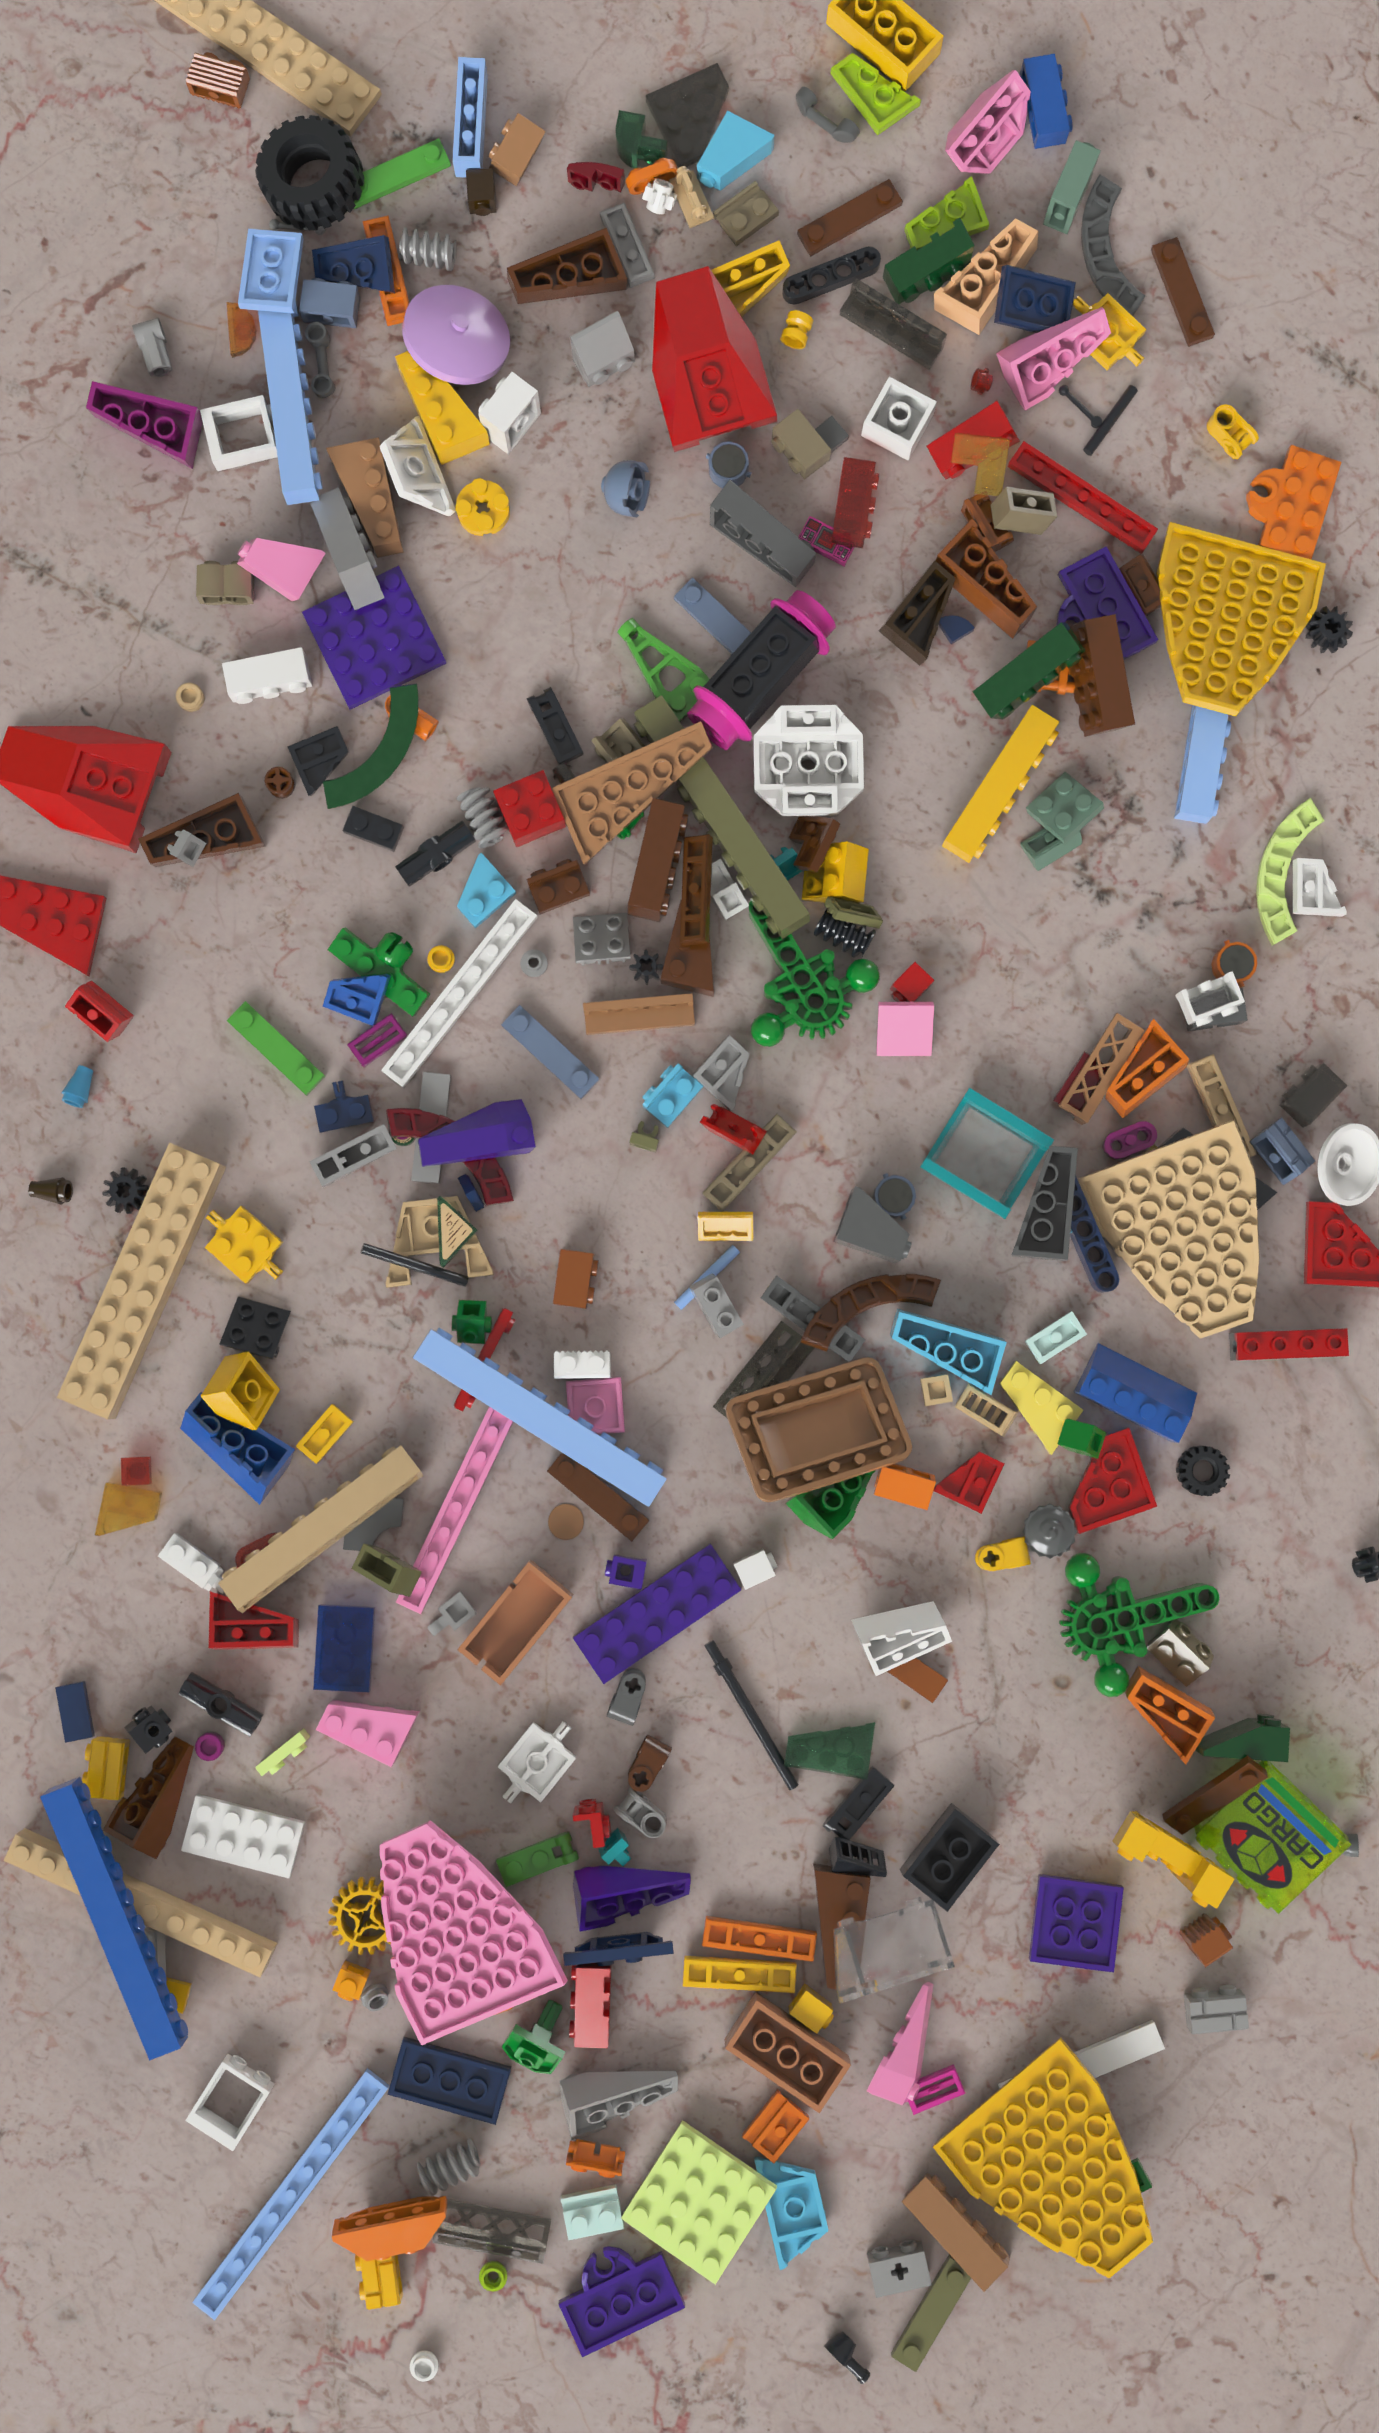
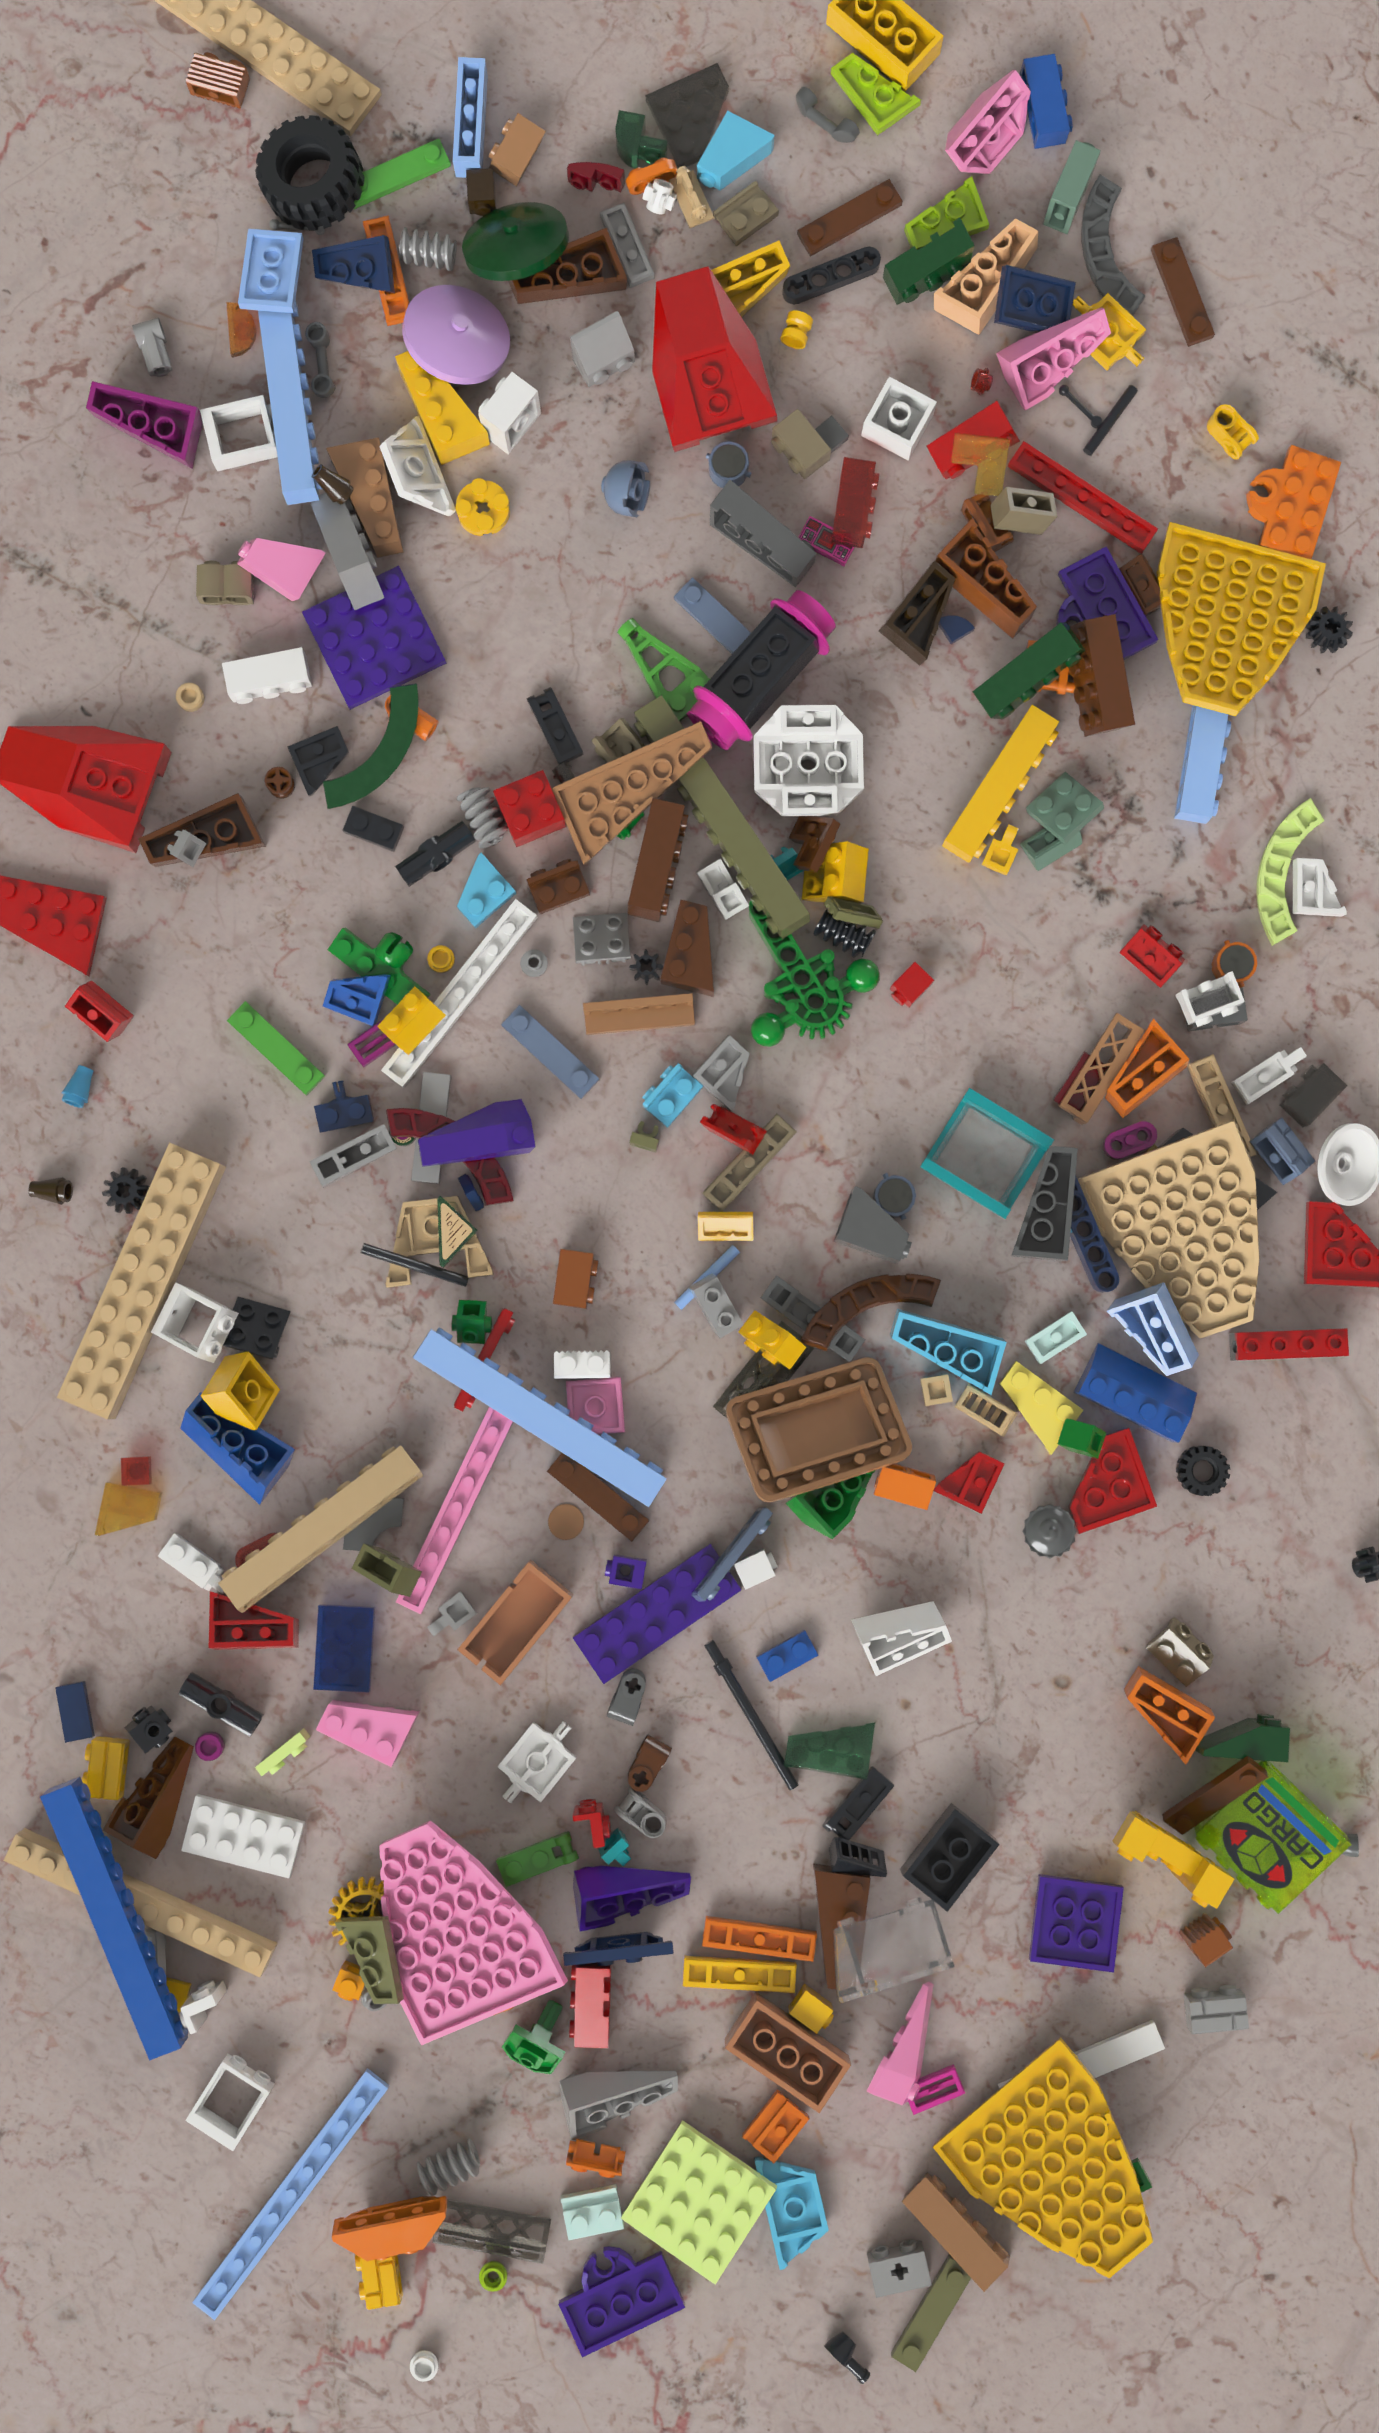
yellow plate [205,1206,283,1284] -> none
yellow plate [296,1404,354,1464] -> none
sand blue brick [299,278,360,328] -> none
dark blue tile [387,2037,511,2125] -> none
reddish brown plate [680,834,713,946] -> none
clear smoke fence [839,278,947,370] -> none
bright pink tile [876,1002,934,1056] -> none
dark orange tile [887,1658,948,1703] -> none
yellow piece [975,1536,1031,1571] -> none
green piece [1059,1553,1220,1697] -> none
none -> white window [151,1282,239,1363]
none -> white bracket [179,1980,227,2034]
none -> dark brown cone [311,464,353,505]
none -> olive wing [334,1916,404,2004]
none -> yellow brick [377,986,446,1055]
none -> dark green dish [462,202,569,281]
none -> sand blue plate [692,1507,773,1602]
none -> yellow brick [738,1310,806,1369]
none -> blue plate [756,1630,819,1682]
none -> yellow plate [982,824,1019,876]
none -> light blue wedge [1107,1282,1199,1376]
none -> red bracket [1119,924,1185,988]
none -> white hinge [1231,1047,1307,1105]

